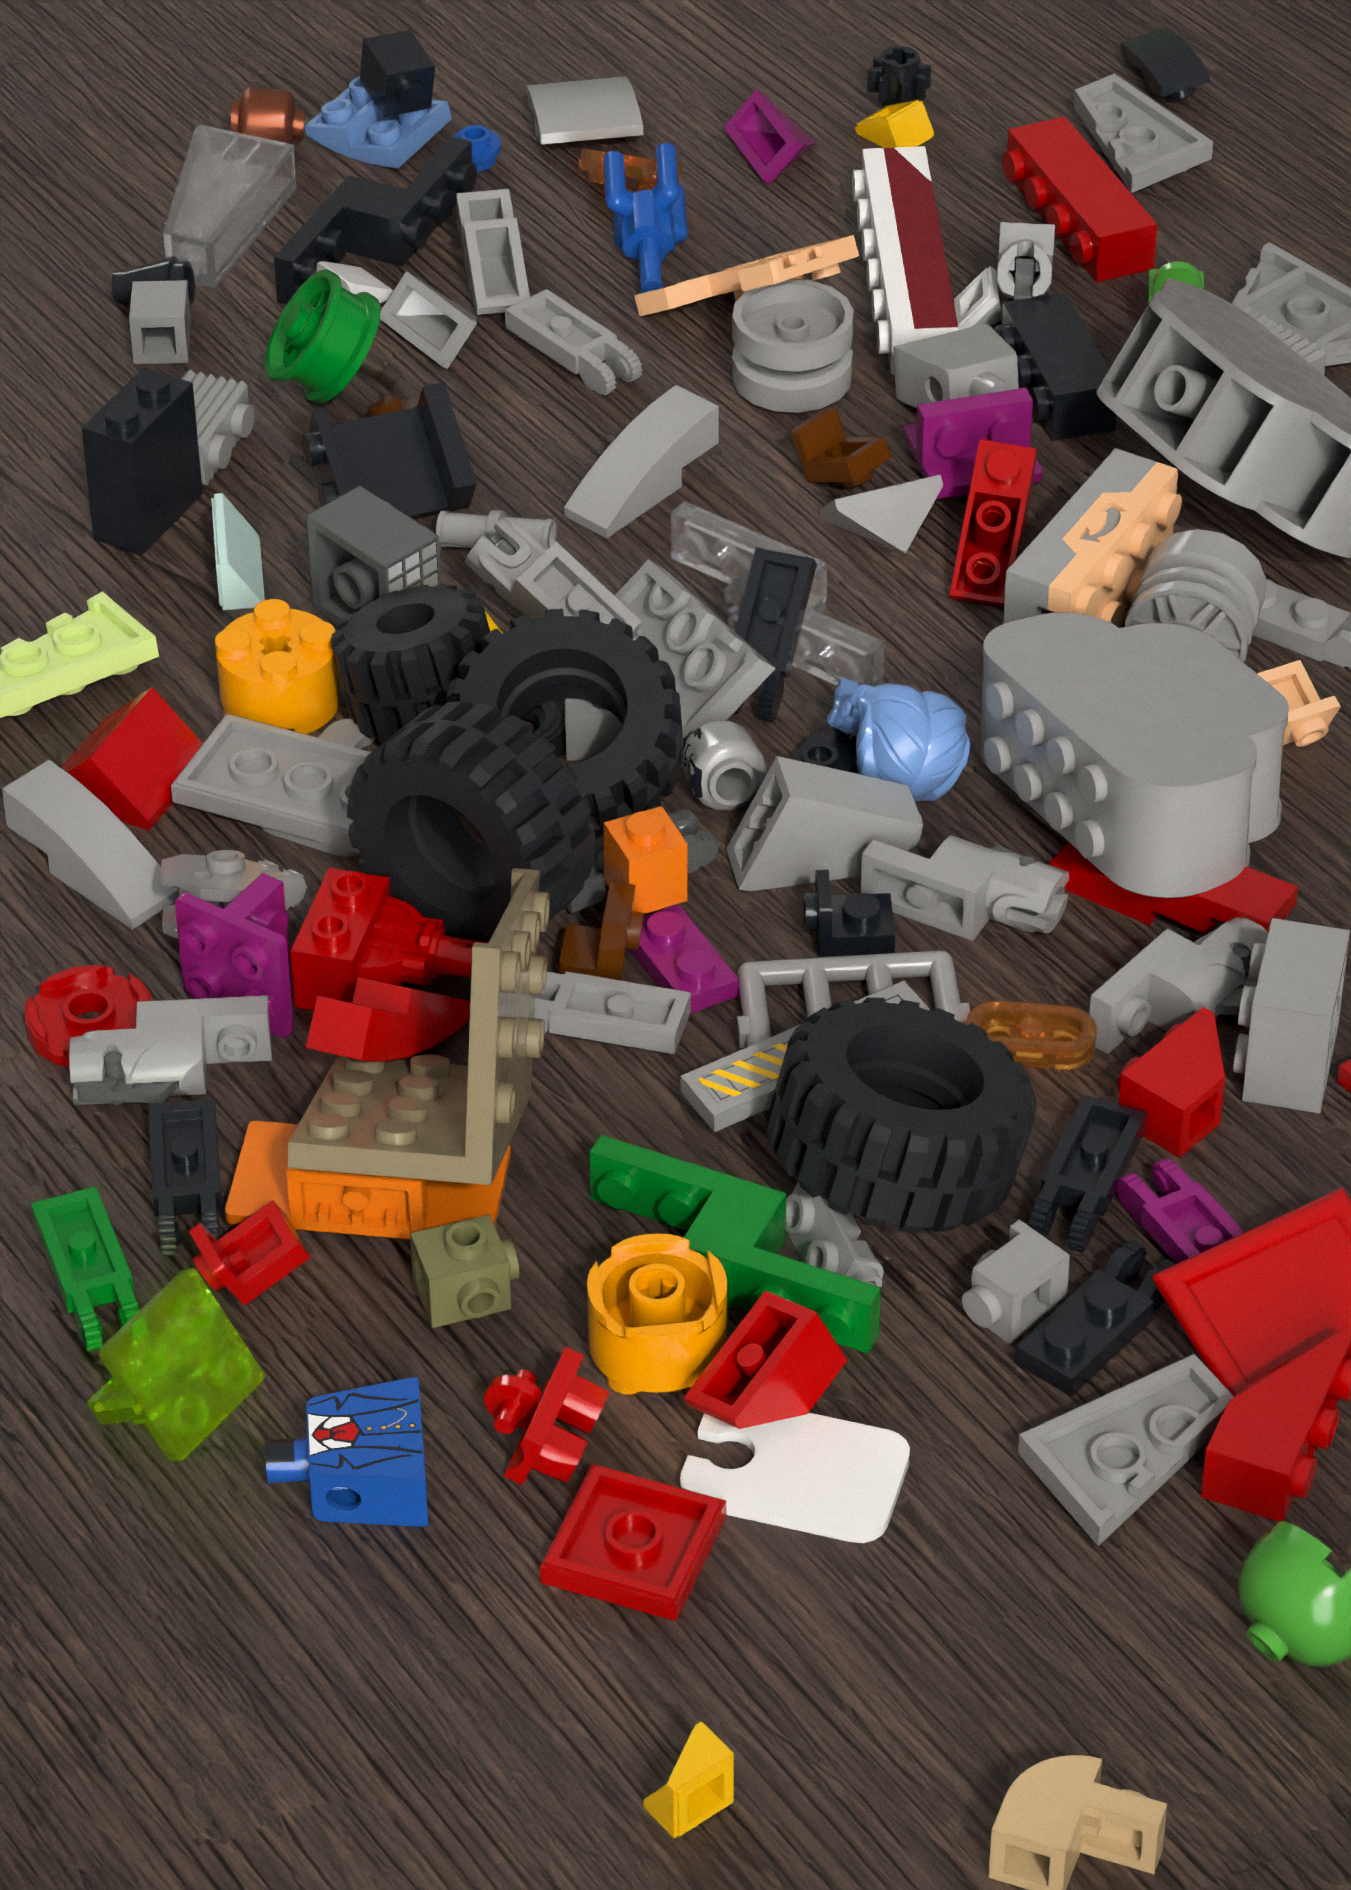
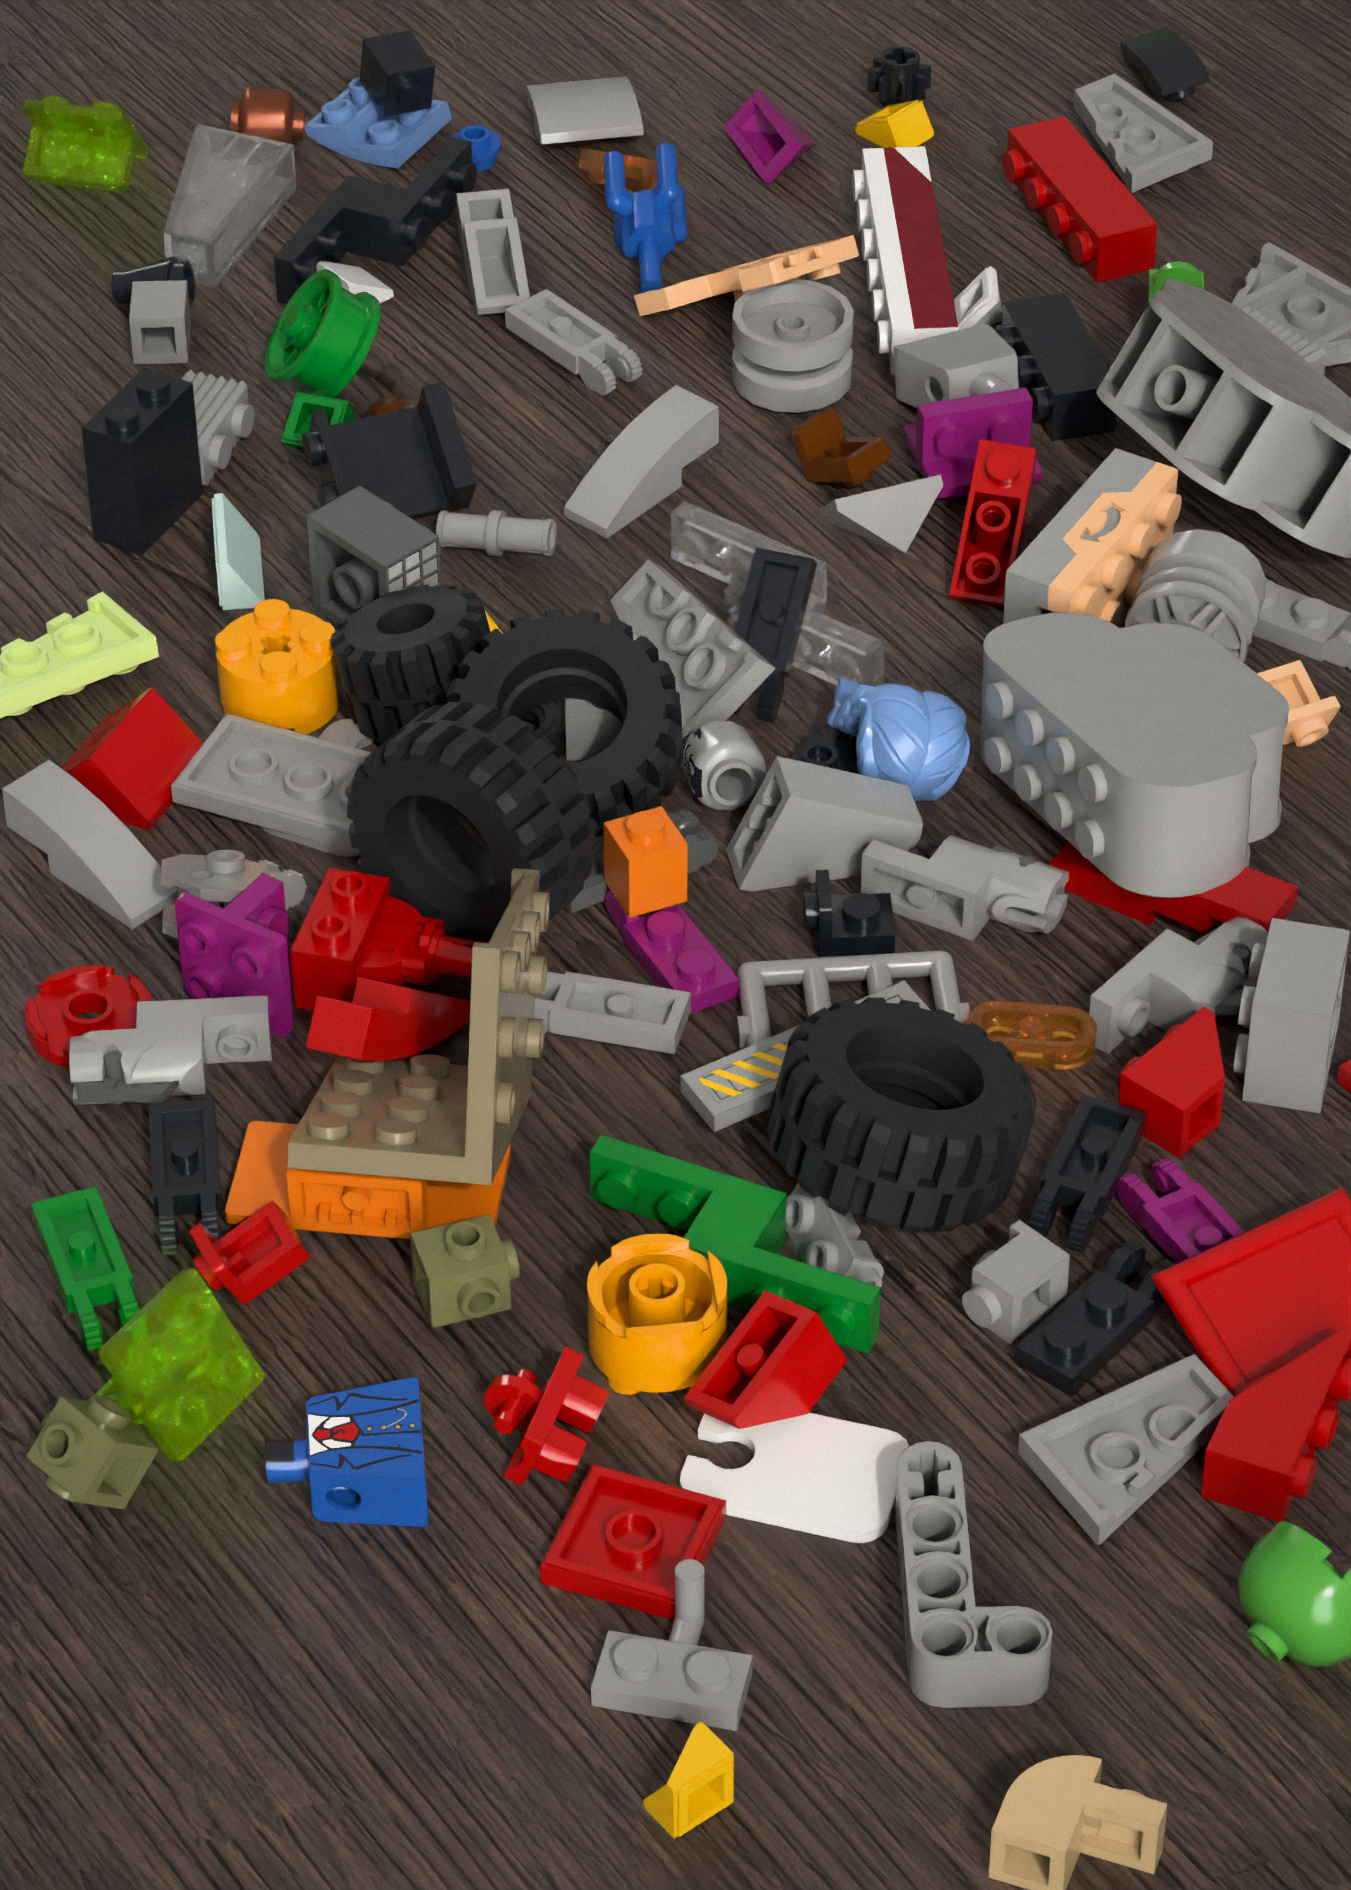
light grey slope [380,271,477,369] -> none
light grey plate [464,518,642,634] -> none
reddish brown bracket [558,881,644,981] -> none
light grey plate [997,222,1055,301] -> none
none -> clear neon green bracket [22,96,149,193]
none -> olive brick [26,1395,159,1510]
none -> green slope [281,391,357,449]
none -> light grey plate [591,1559,753,1731]
none -> light grey beam [895,1441,1053,1708]

